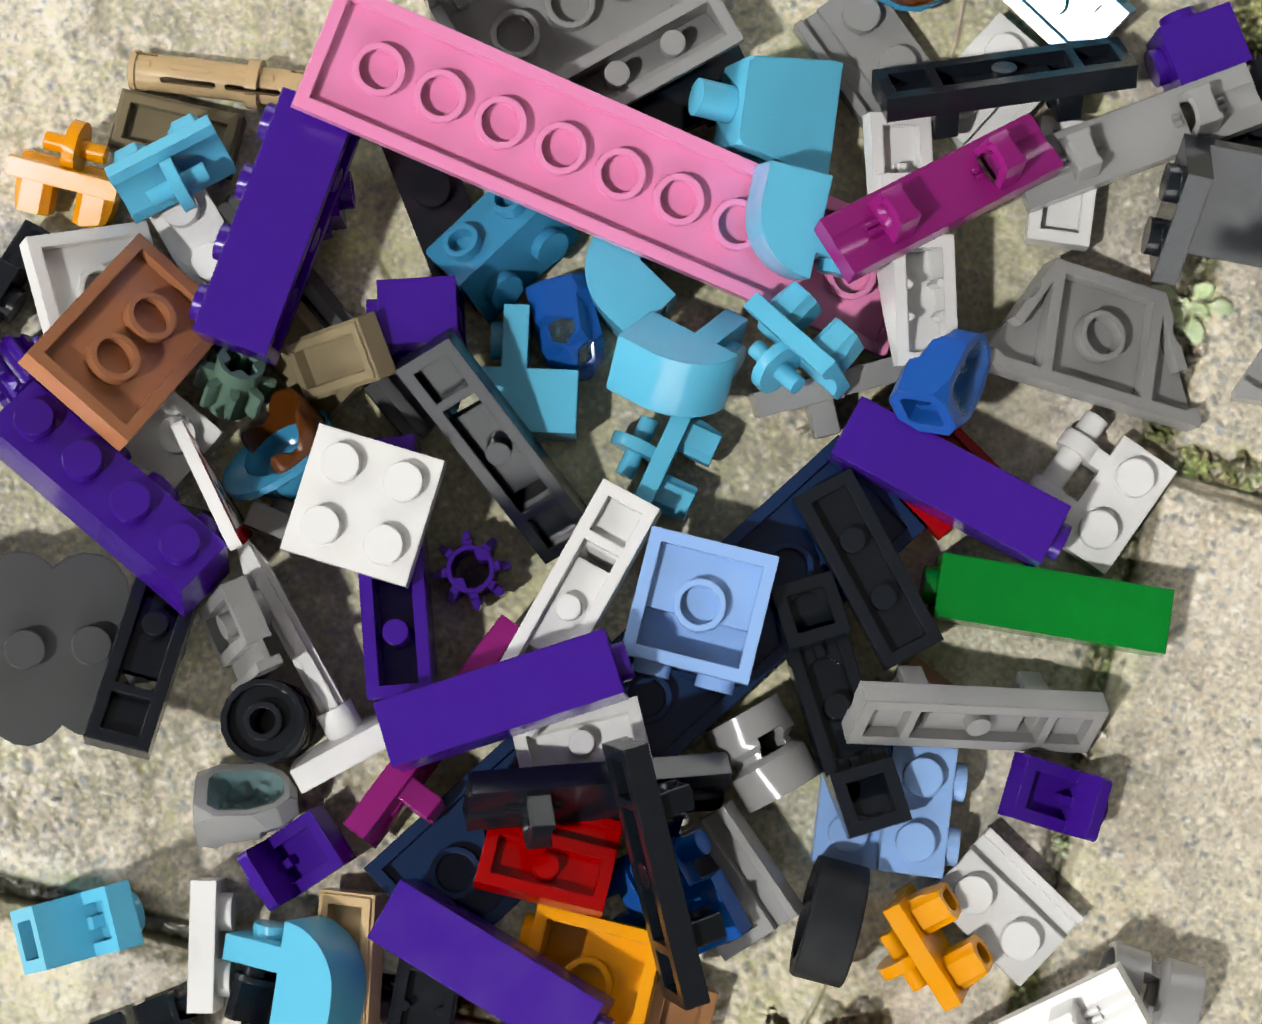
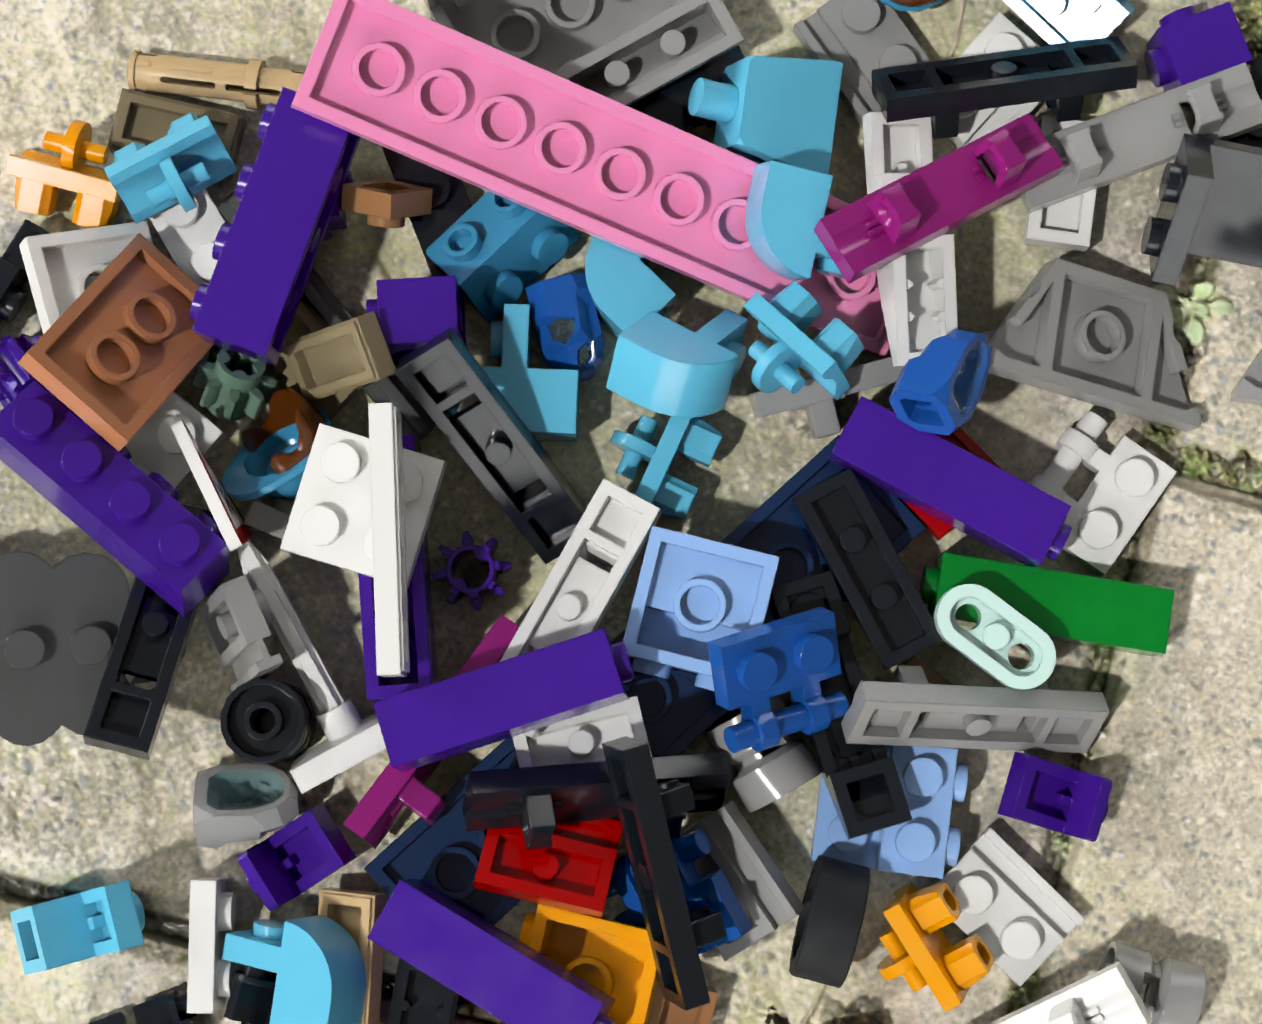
none -> medium nougat plate [341,178,433,228]
none -> white tile [368,403,410,677]
none -> blue plate [708,607,849,753]
none -> light aqua plate [934,584,1056,690]

